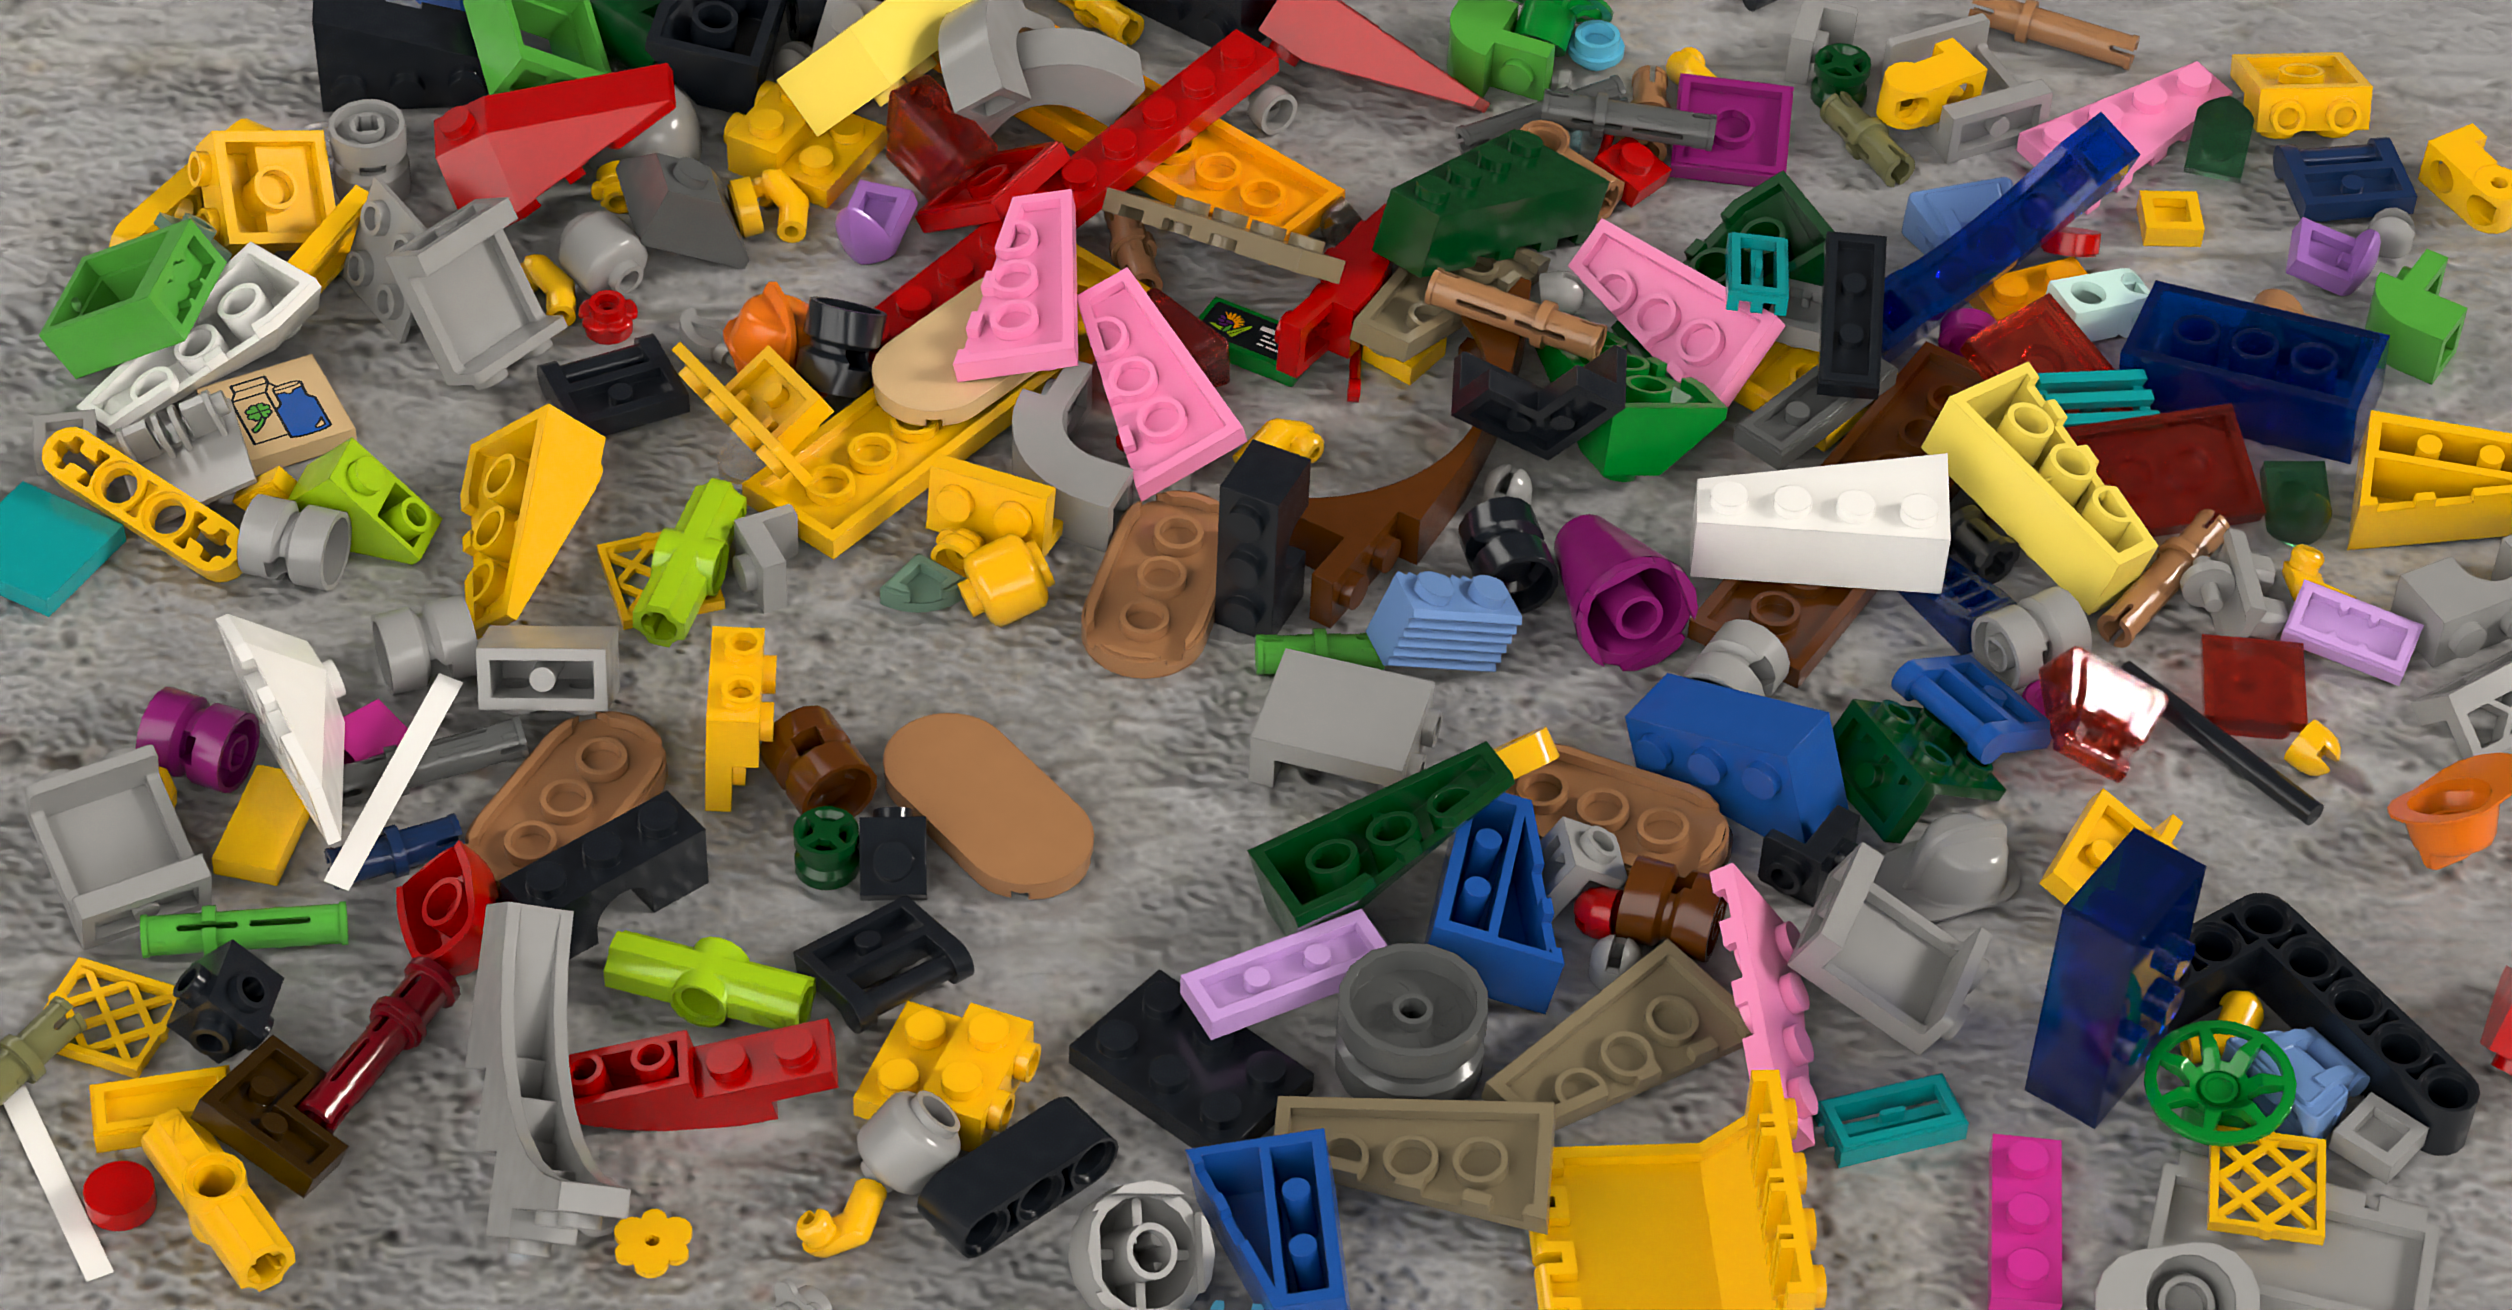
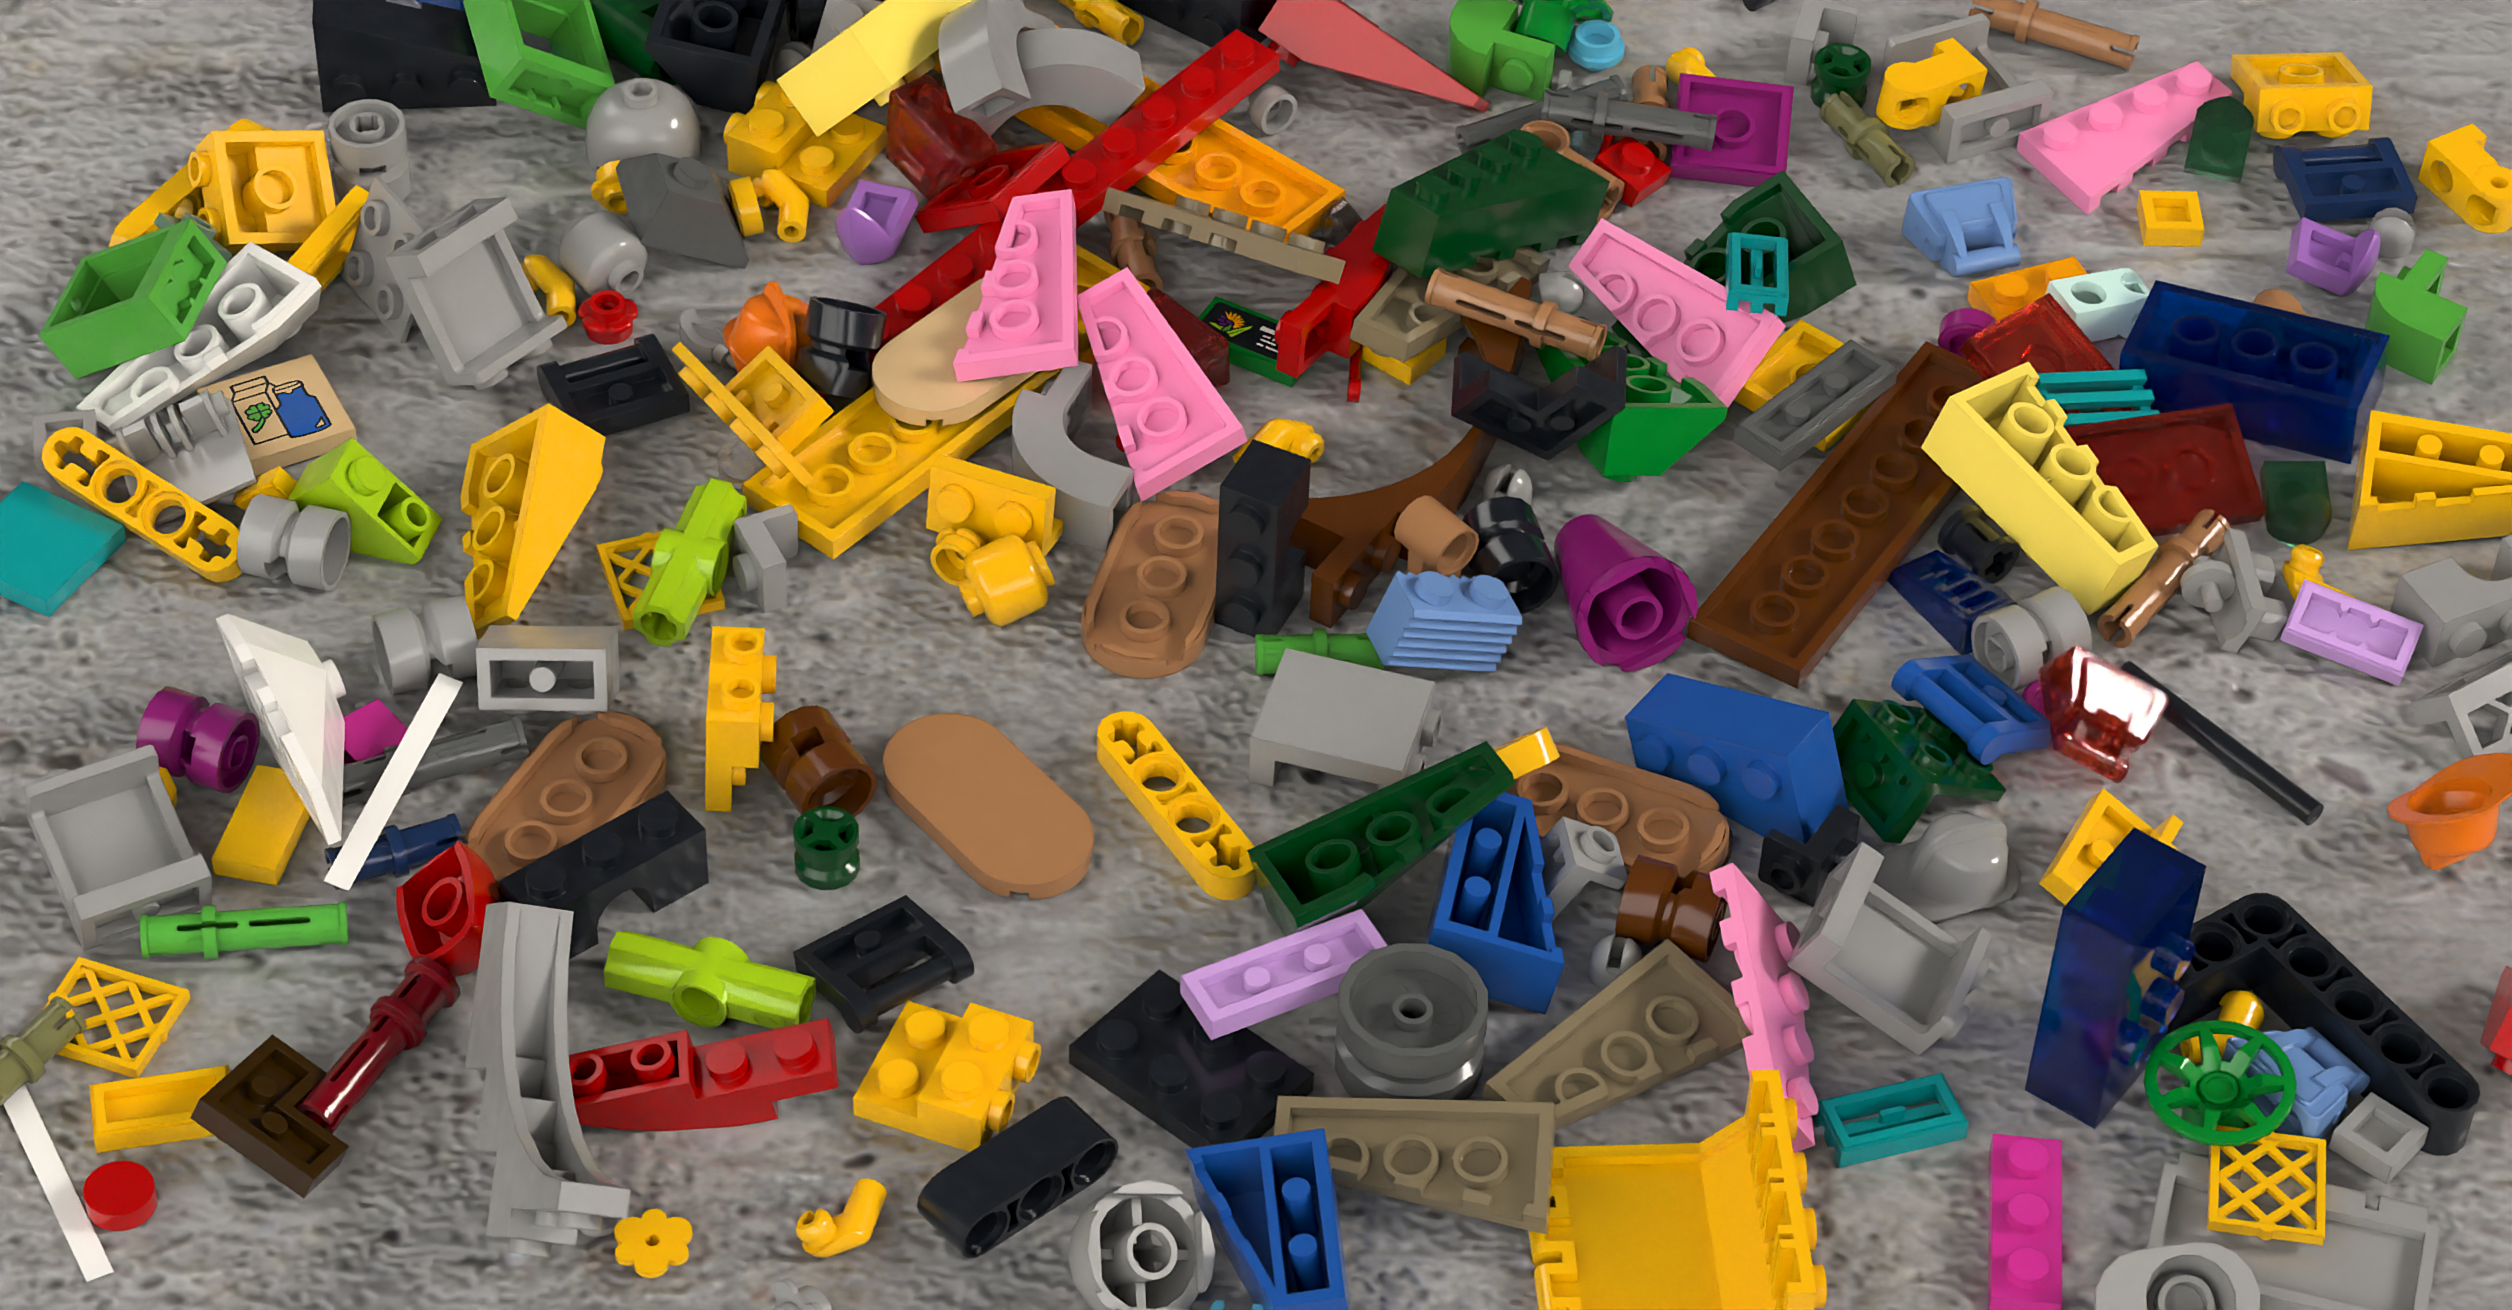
yellow piece [141,1107,296,1292] -> none
black brick [166,939,284,1064] -> none
red wedge [434,63,676,227] -> none
light grey head [857,1090,961,1195] -> none
black bracket [859,807,927,901] -> none
sand green tile [880,553,967,613] -> none
red hinge [1573,886,1624,940] -> none
light grey wheel [1682,619,1790,698] -> none
white wedge [1690,453,1951,594] -> none
light grey bracket [1769,279,1822,352] -> none
black tile [1816,231,1887,400] -> none
clear blue arch [1881,112,2141,363] -> none
red tile [2040,226,2102,257] -> none
clear red piece [2200,634,2308,740] -> none
yellow hinge [2284,719,2341,776] -> none
none -> yellow beam [1097,711,1257,900]
none -> medium nougat piece [1394,495,1479,578]

